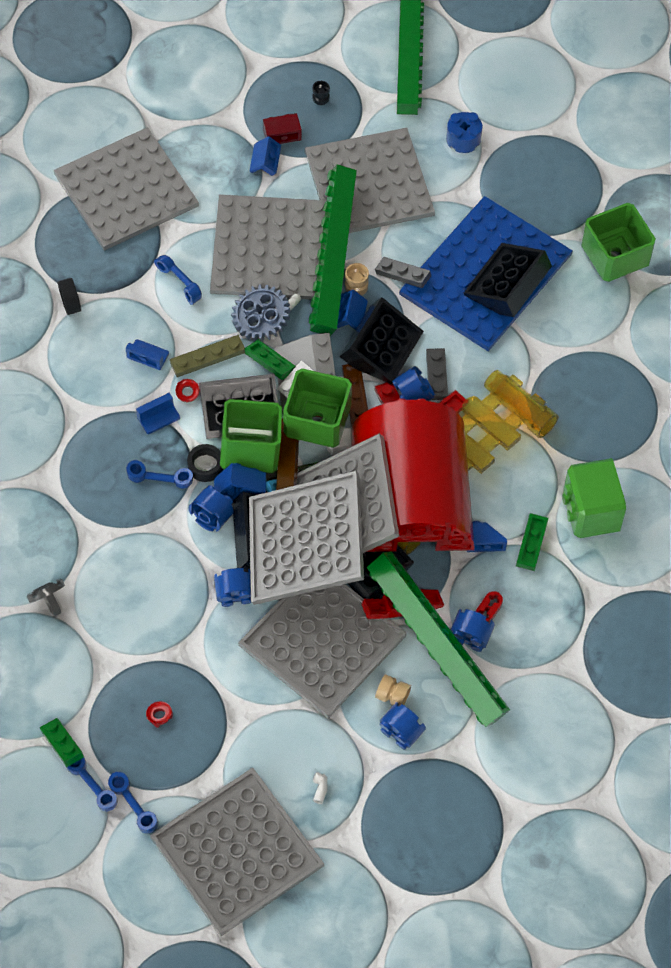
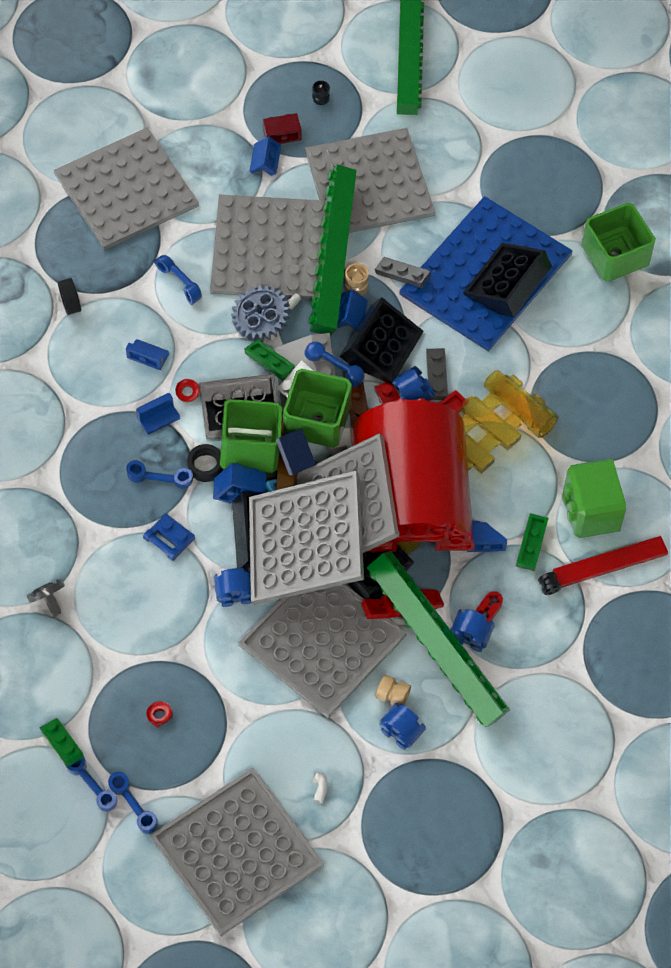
olive plate [170,335,245,377] -> none
blue brick [189,485,234,532] -> none
blue brick [446,112,483,153] -> none
none -> blue plate [143,514,195,561]
none -> dark blue slope [276,429,316,476]
none -> blue piece [304,342,365,388]
none -> black wheel [538,572,562,595]
none -> red tile [552,536,668,588]

